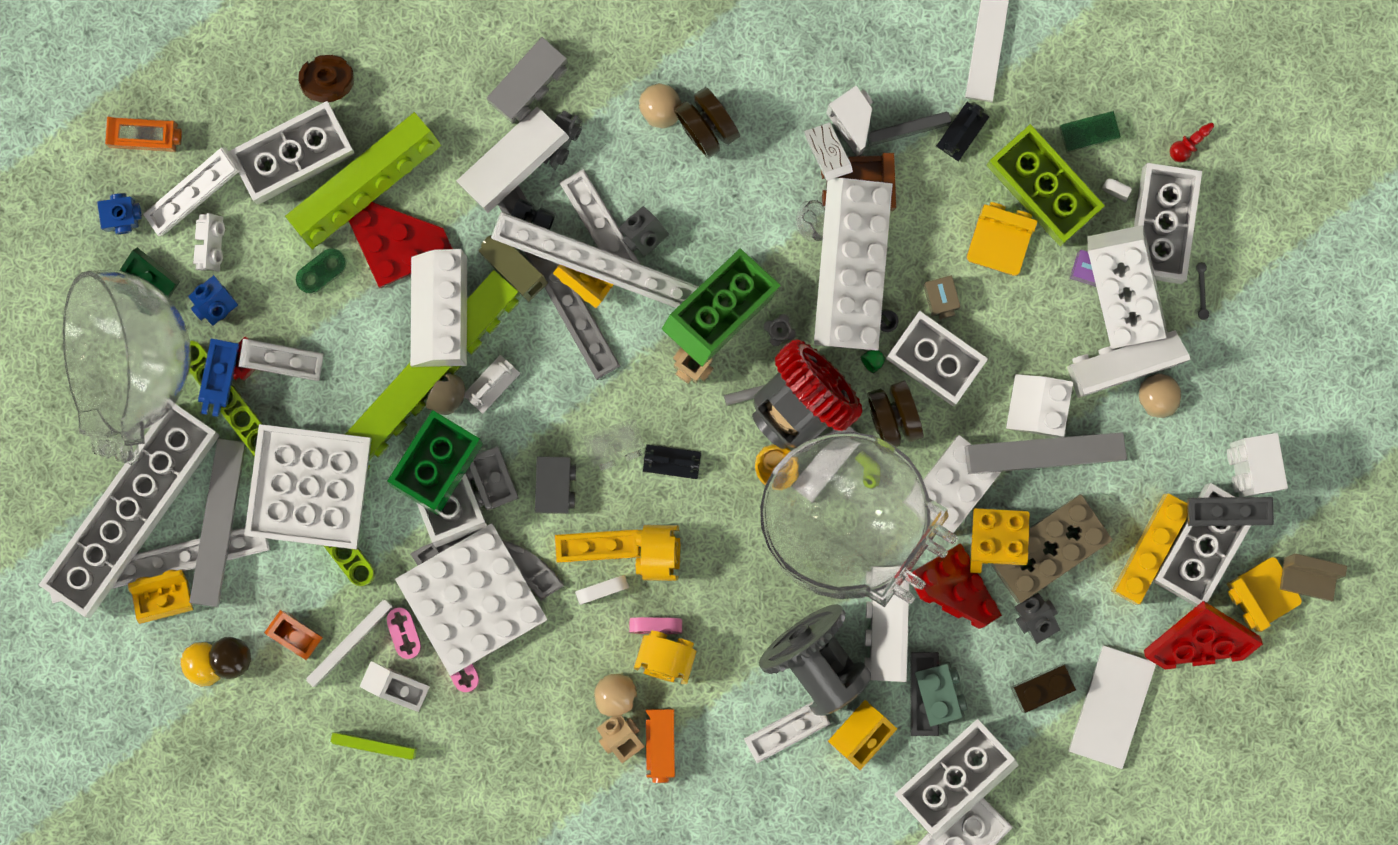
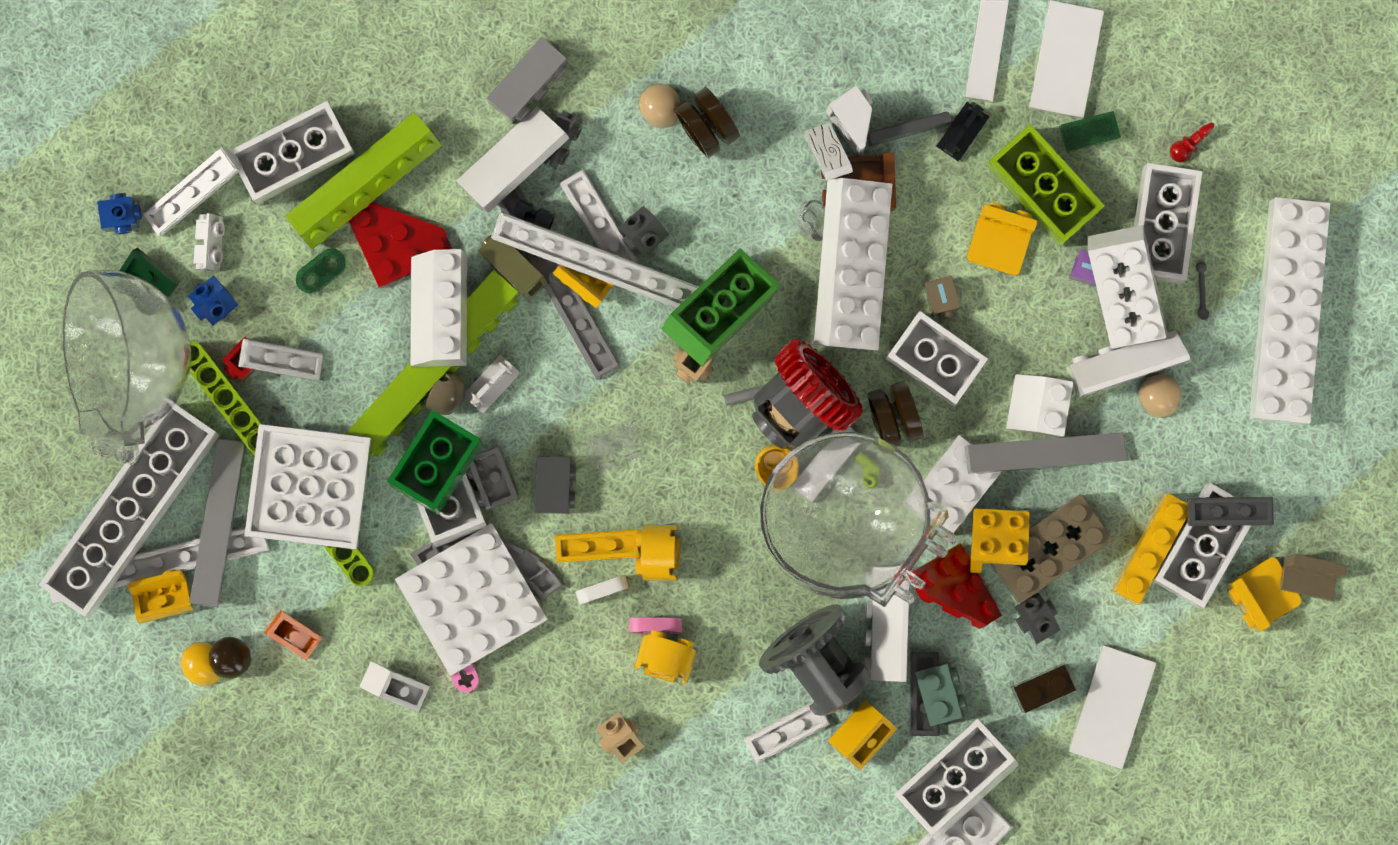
orange window [105,117,182,152] -> none
blue hinge [198,338,240,417] -> none
reddish brown tile [298,55,354,103] -> none
white tile [306,600,394,687] -> none
lime tile [330,732,417,760] -> none
bright pink beam [387,608,421,659] -> none
tan hair [594,674,637,716] -> none
black hinge [642,444,701,479] -> none
orange window [646,709,675,783] -> none
light grey plate [764,314,796,346] -> none
green hinge [860,350,885,374] -> none
black hinge [880,309,899,332] -> none
white tile [1102,179,1132,202] -> none
red plate [1144,601,1263,670] -> none
white brick [1227,433,1288,497] -> none
none -> white tile [1029,0,1104,119]
none -> white brick [1249,197,1330,426]

